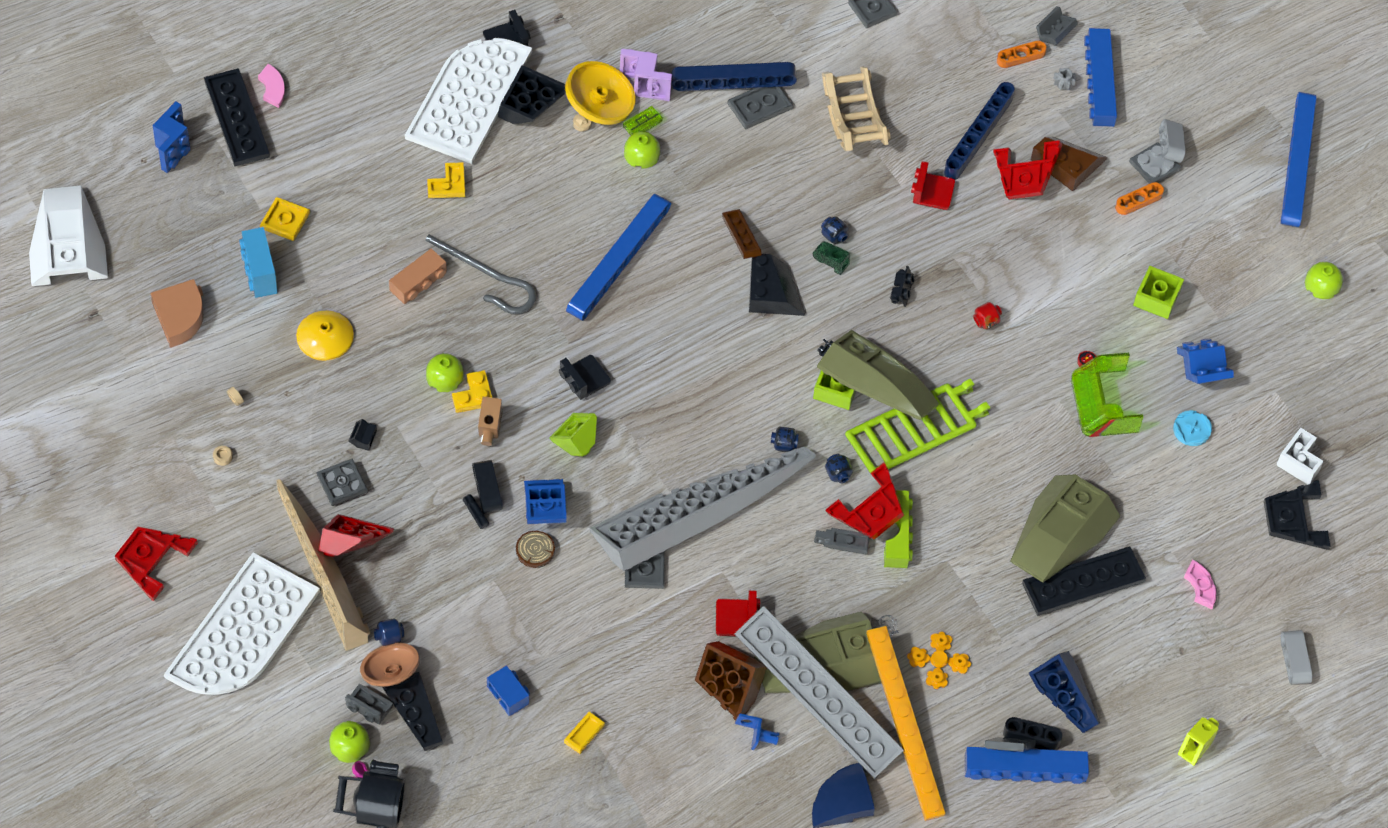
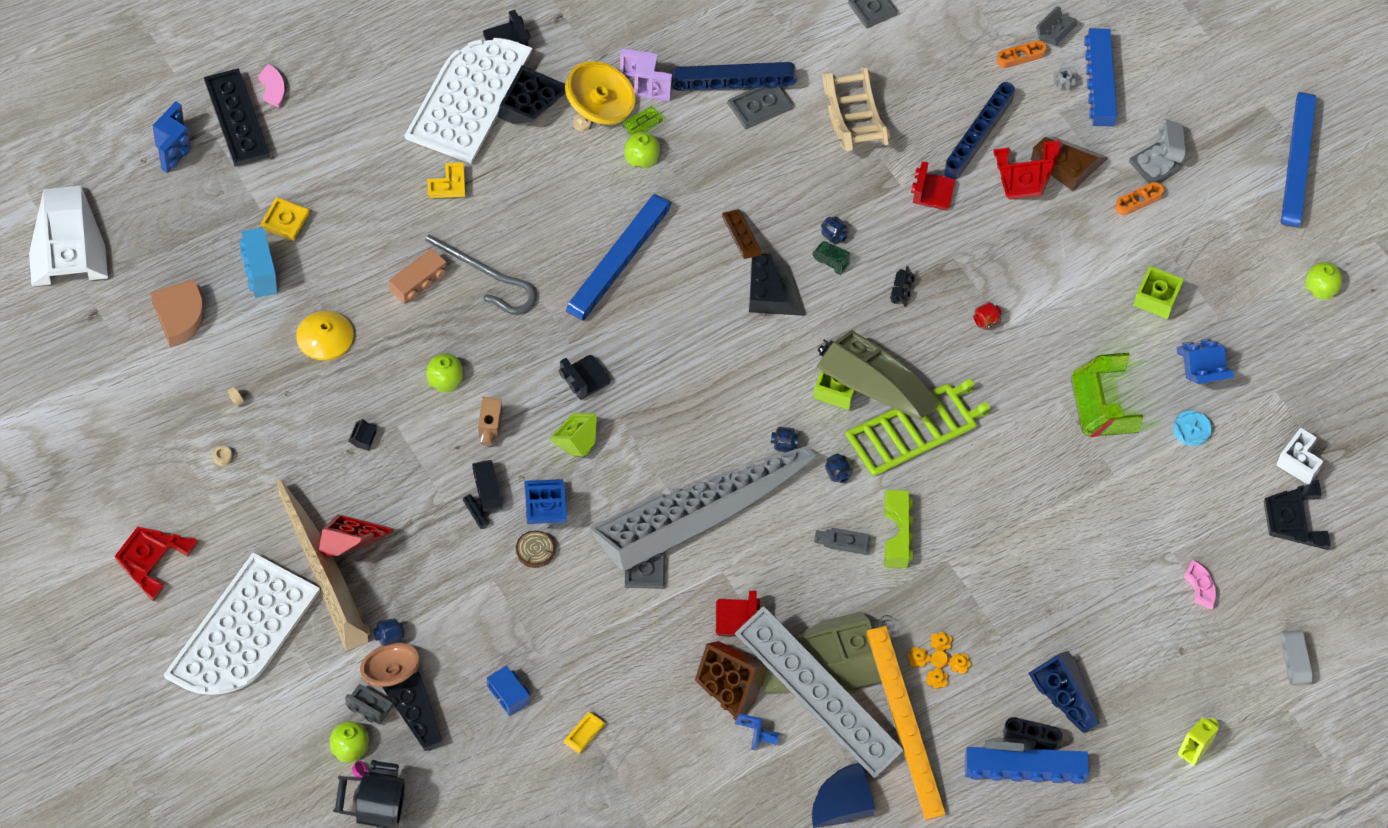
dark grey piece [316,458,368,506] -> none
yellow plate [452,370,492,413] -> none
red wing [825,463,904,540] -> none
olive wedge [1010,474,1120,582] -> none
black plate [1022,546,1146,616] -> none
tile [1077,351,1097,370] -> none

